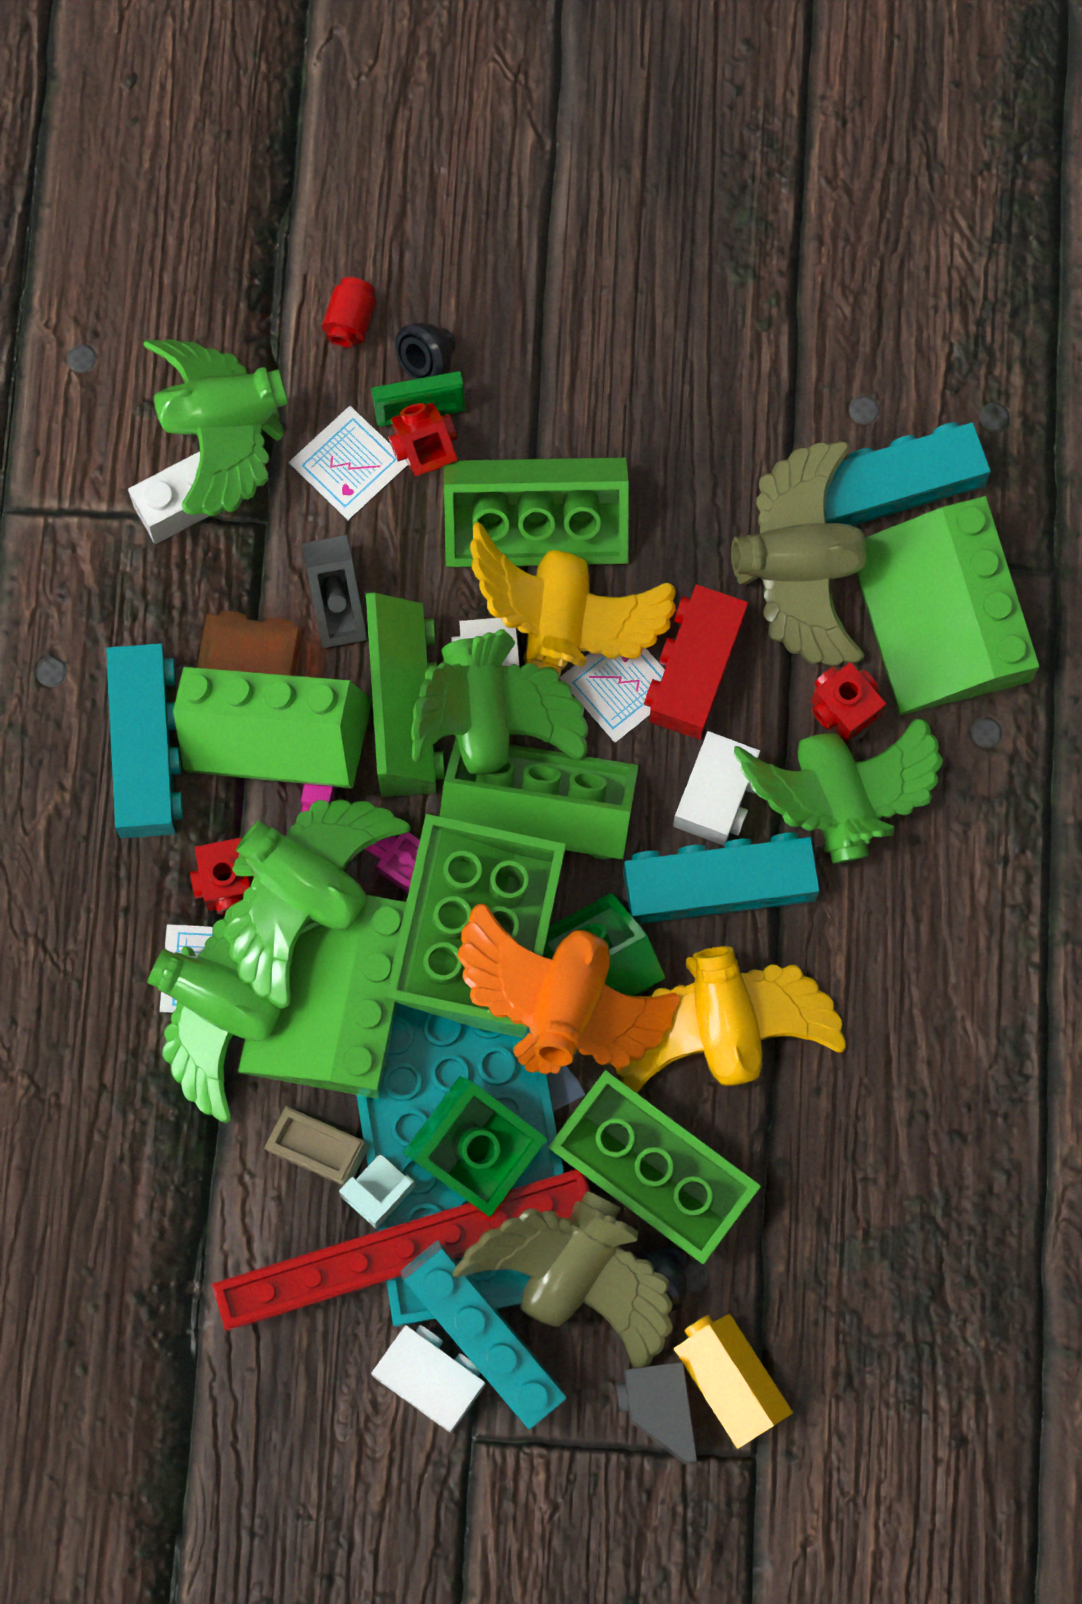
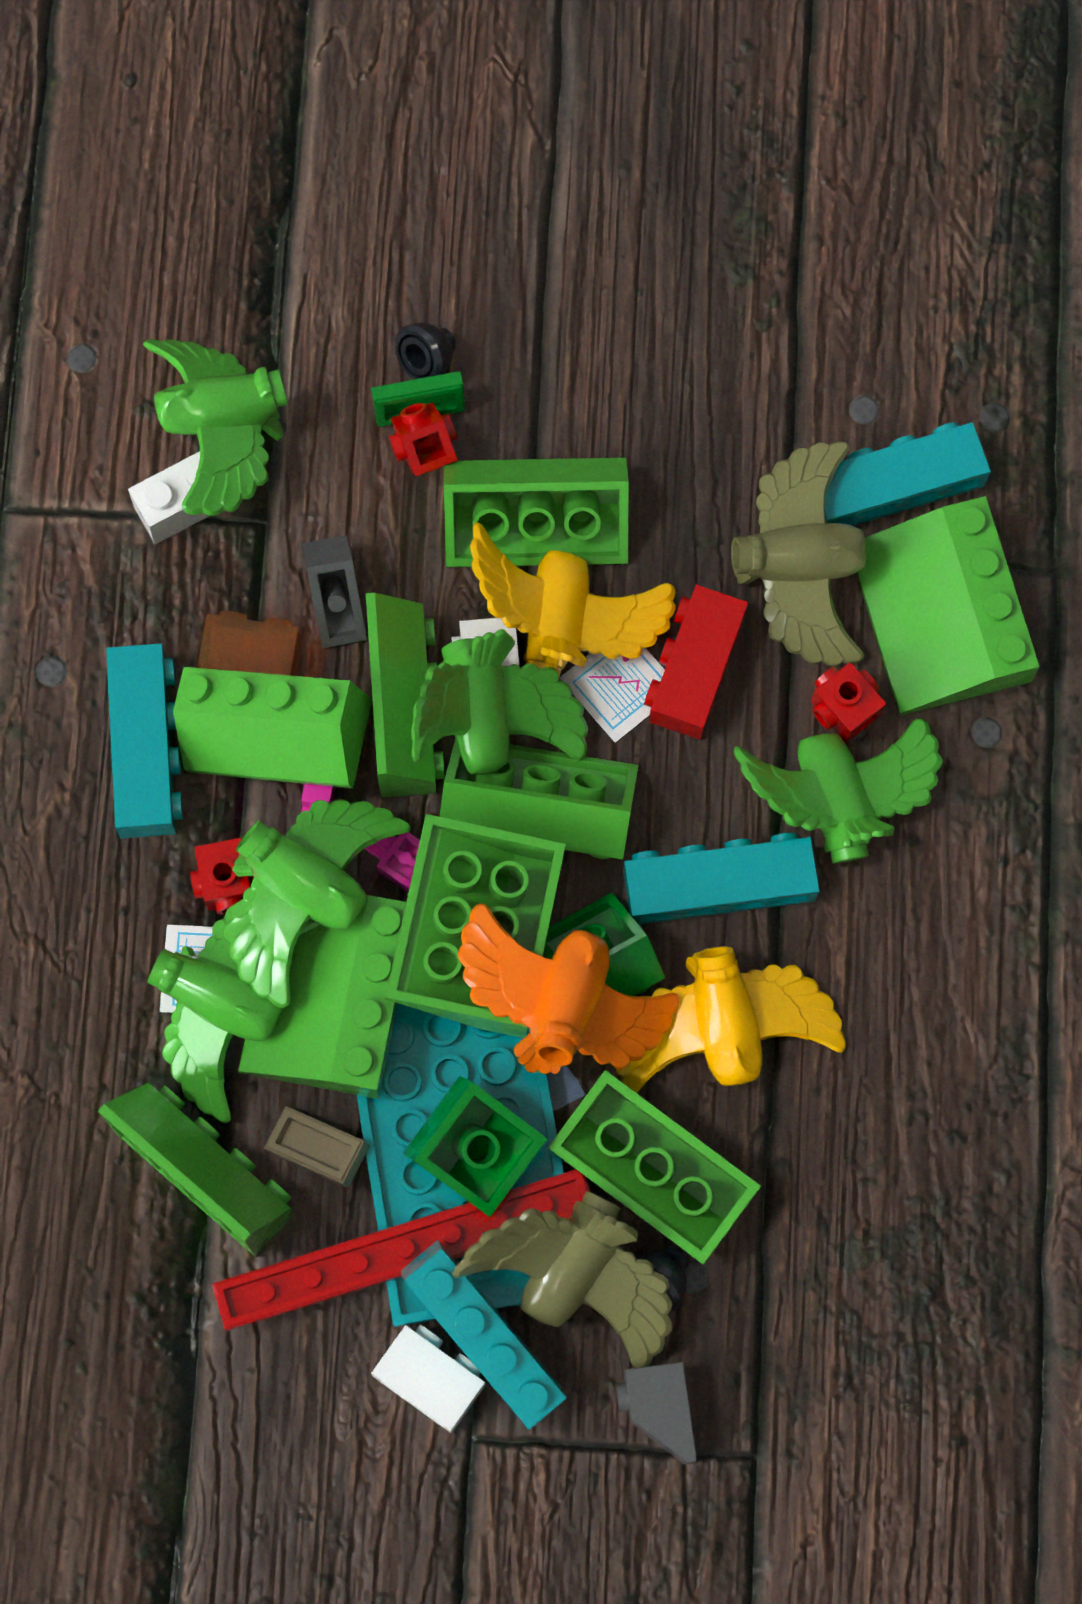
white sticker [288,406,408,520] -> none
red brick [321,277,377,348] -> none
light aqua panel [339,1155,416,1229] -> none
white brick [673,731,760,846] -> none
yellow brick [674,1313,793,1449] -> none
none -> bright green slope [98,1083,294,1258]

